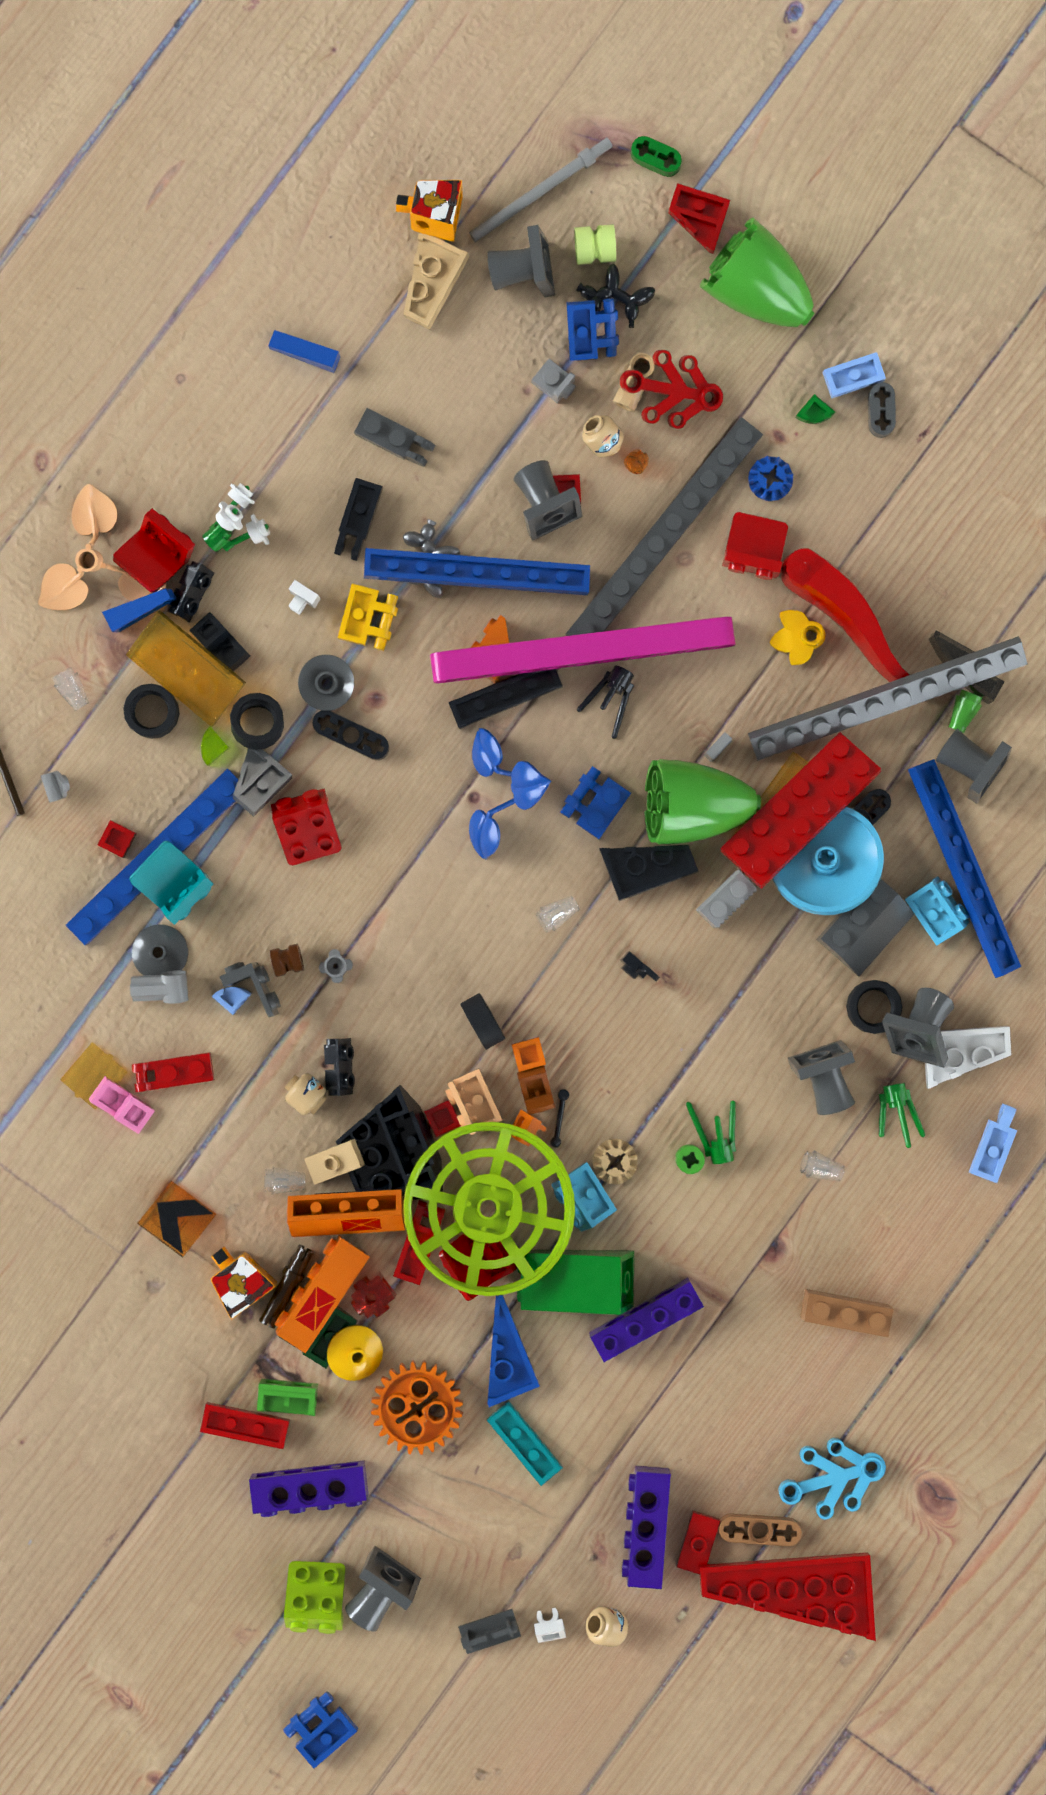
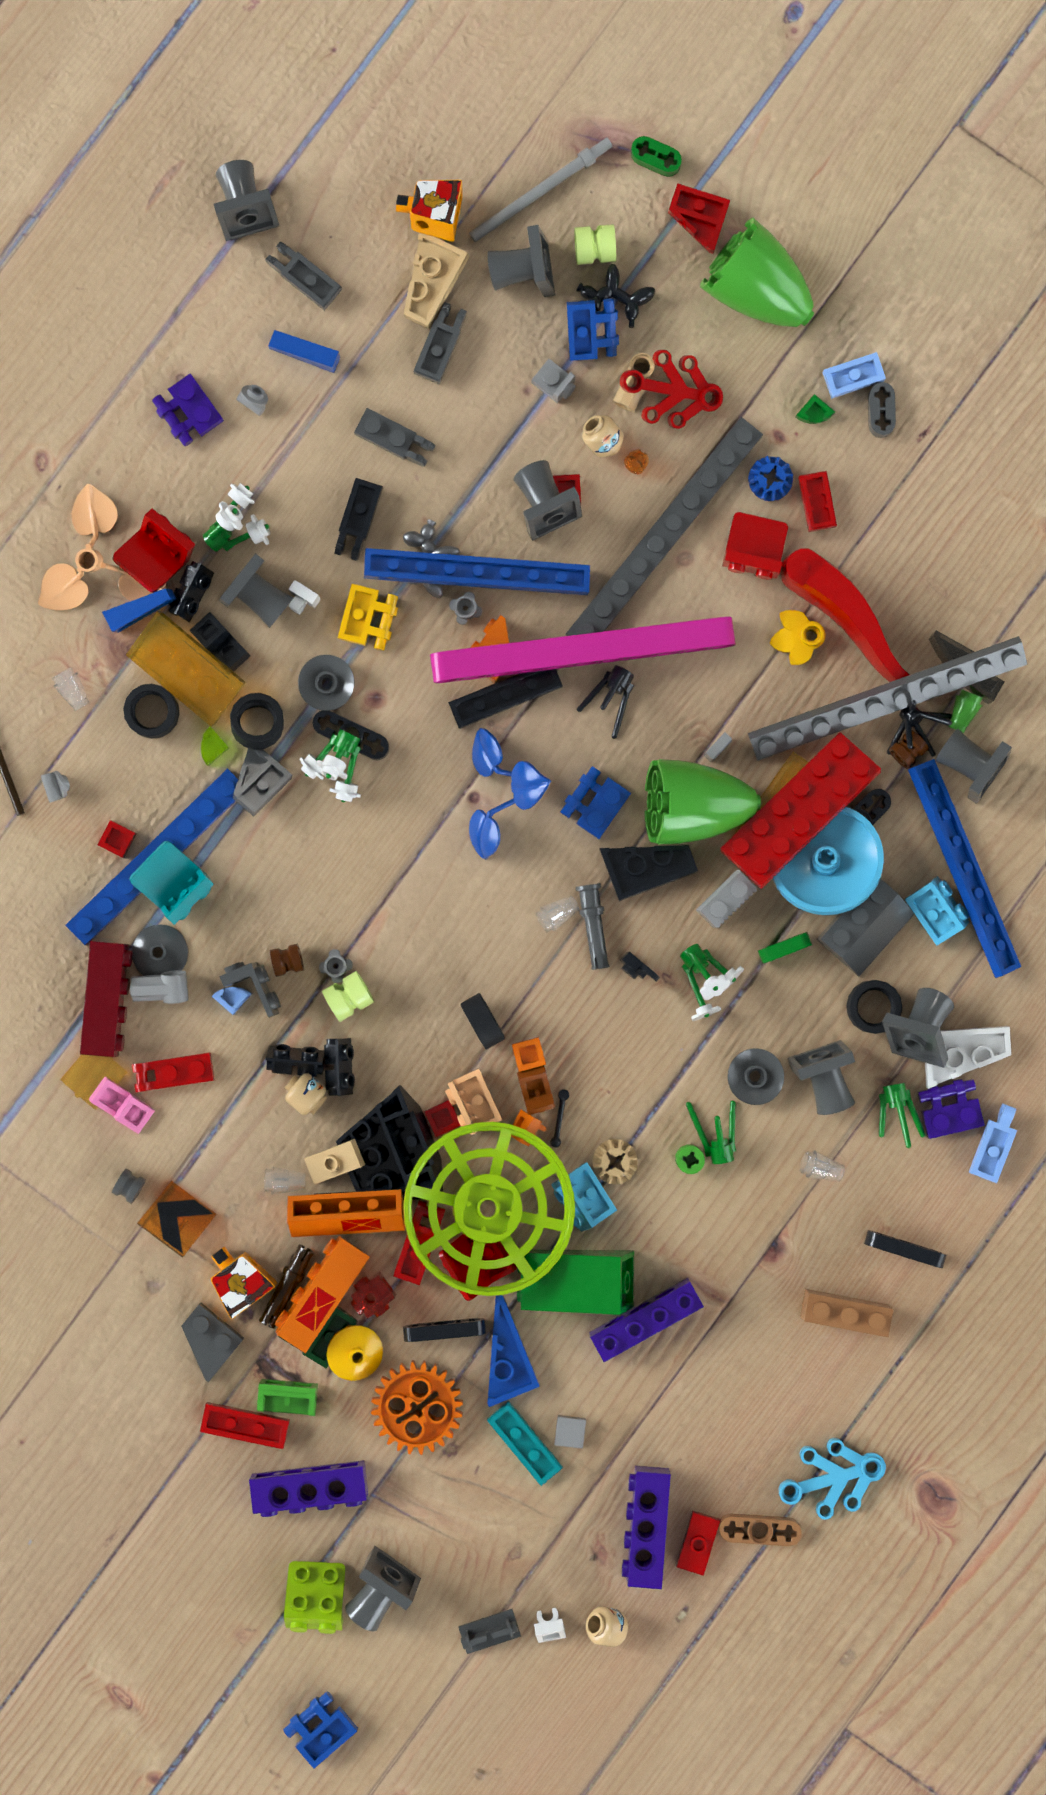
red bracket [271,788,342,866] -> none
red wing [699,1552,876,1641] -> none
none -> dark red brick [80,941,132,1057]
none -> dark grey wheel [112,1168,146,1204]
none -> dark purple plate [152,373,224,446]
none -> dark grey wing [181,1303,244,1382]
none -> dark grey plant [214,160,280,241]
none -> dark grey plant [219,553,294,628]
none -> light grey plate [236,385,268,416]
none -> dark grey hinge [265,242,342,311]
none -> black hinge [266,1044,325,1077]
none -> plant [299,729,361,802]
none -> yellowish green wheel [322,971,374,1022]
none -> black beam [403,1318,486,1342]
none -> dark grey hinge [413,302,467,384]
none -> light grey plate [449,592,482,625]
none -> light grey tile [554,1415,586,1449]
none -> dark grey pin [575,883,610,970]
none -> plant [680,944,744,1021]
none -> dark grey dish [727,1048,784,1105]
none -> green beam [758,932,812,964]
none -> red plate [798,471,837,532]
none -> black beam [864,1230,947,1269]
none -> black plant [887,700,952,757]
none -> reddish brown wheel [889,730,929,769]
none -> dark purple plate [918,1079,985,1139]

